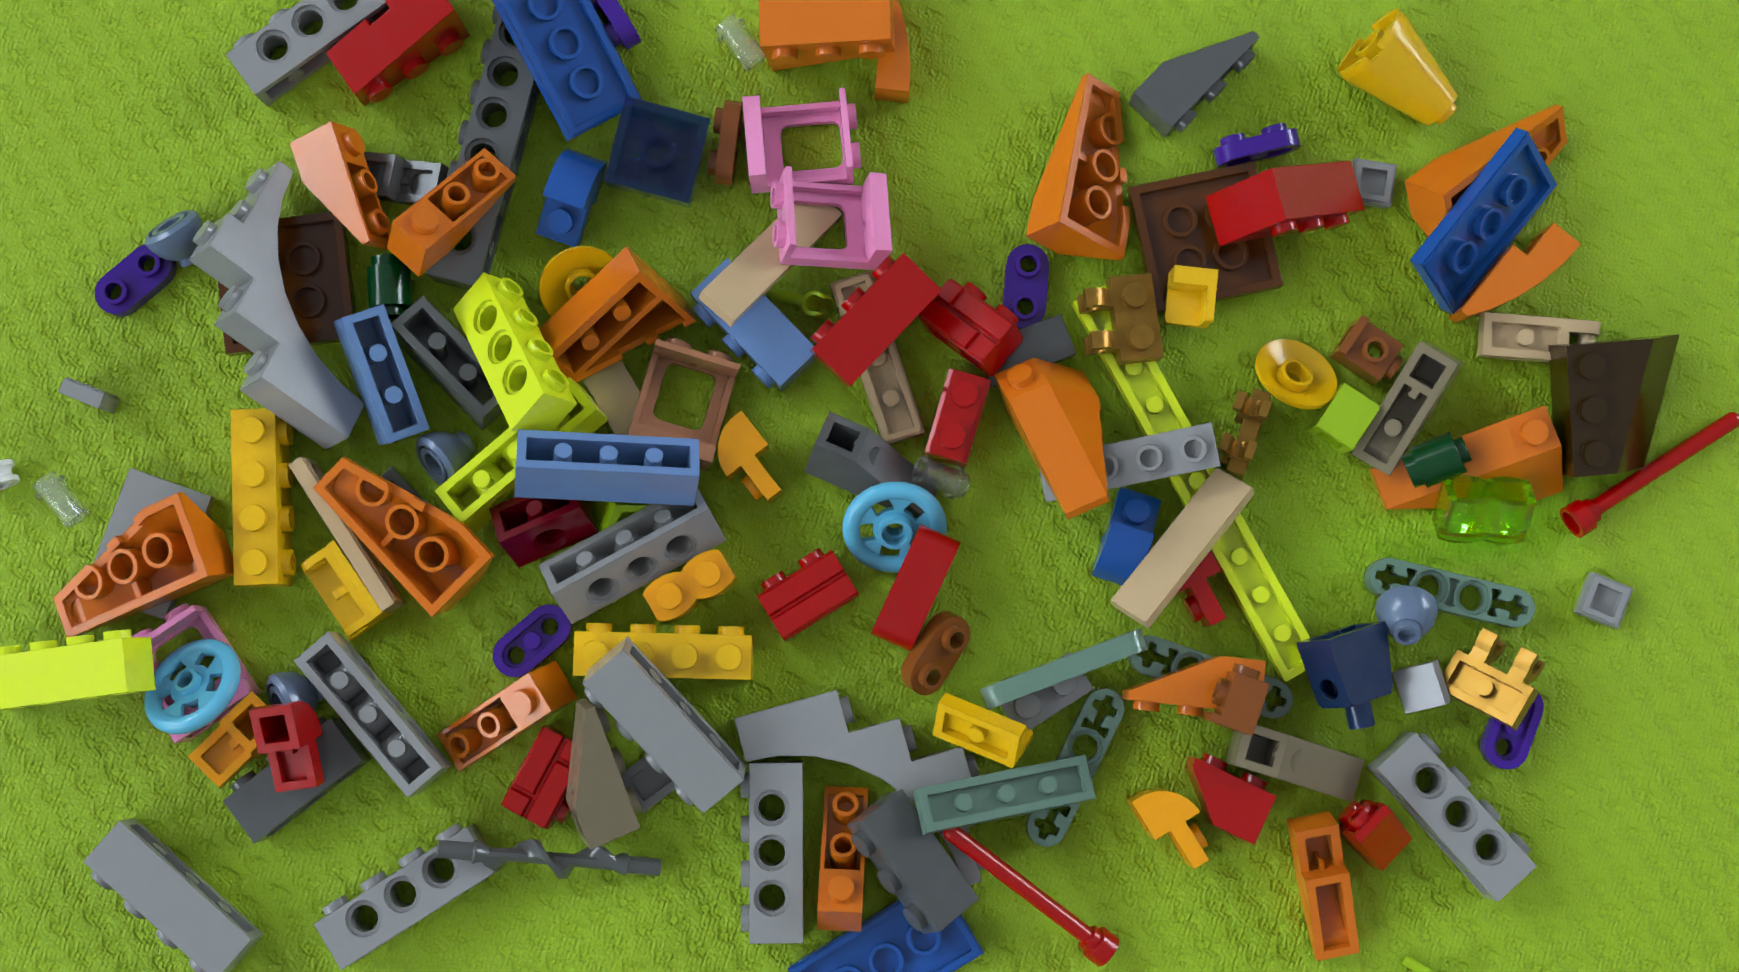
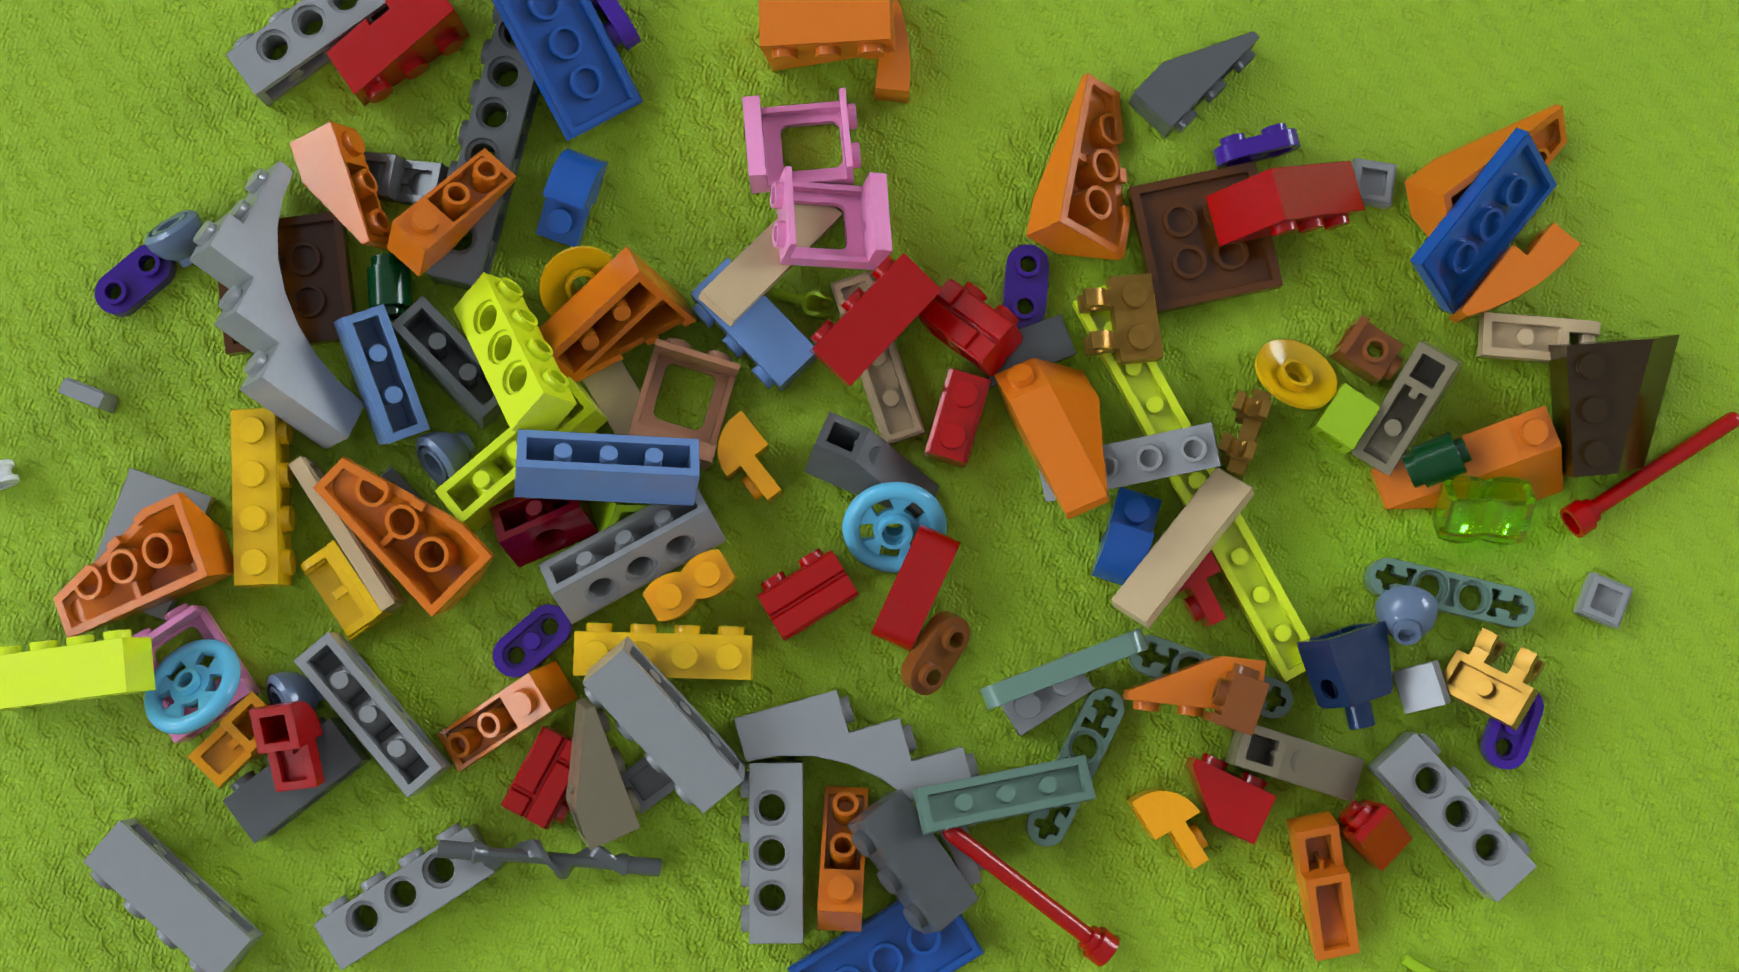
clear pin [33,471,90,528] -> none
clear blue brick [604,96,711,208] -> none
dark orange plate [708,100,743,186] -> none
clear pin [715,14,765,71] -> none
clear pin [912,456,970,499] -> none
yellow panel [933,693,1033,768] -> none
yellow panel [1164,265,1219,329] -> none
yellow cone [1337,8,1457,126] -> none

